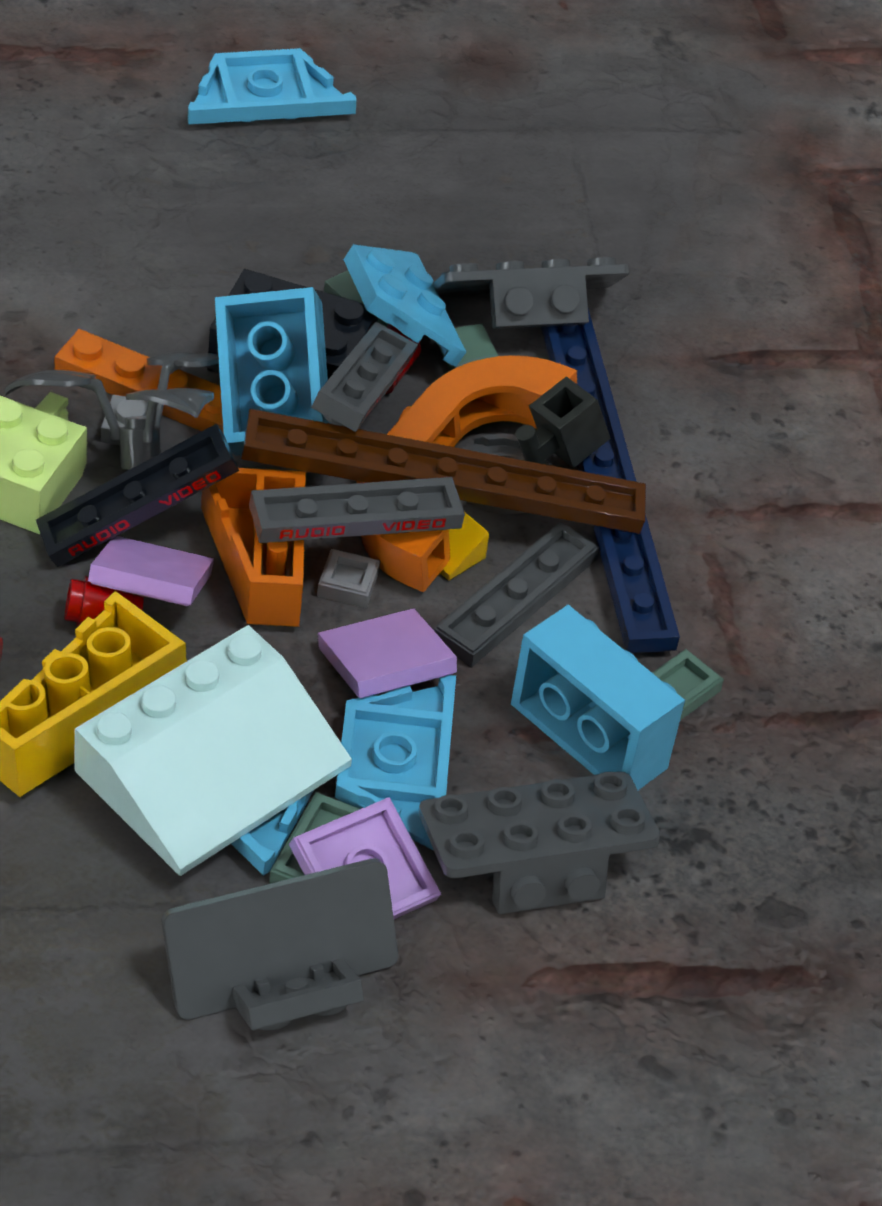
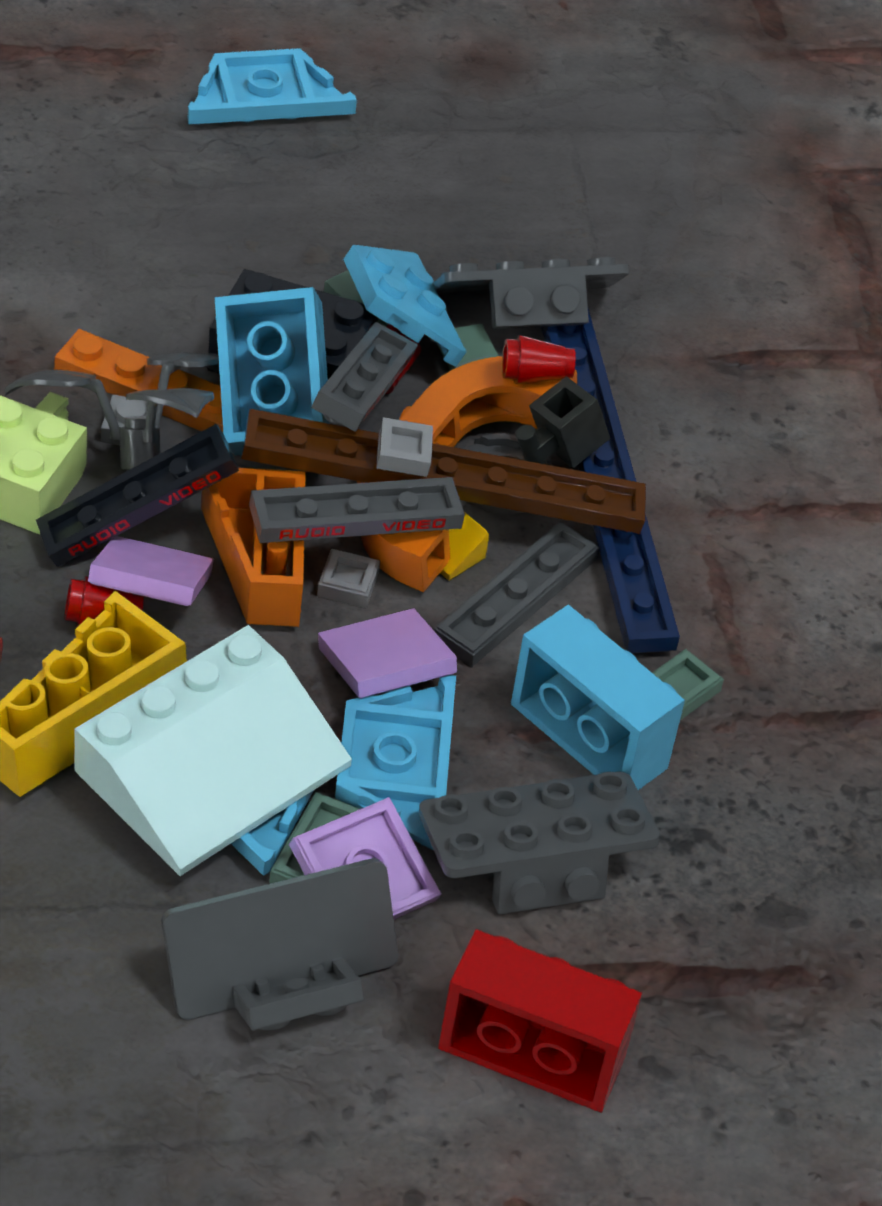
none -> light grey plate [376,417,433,477]
none -> red brick [438,929,642,1113]
none -> red cone [502,335,576,384]

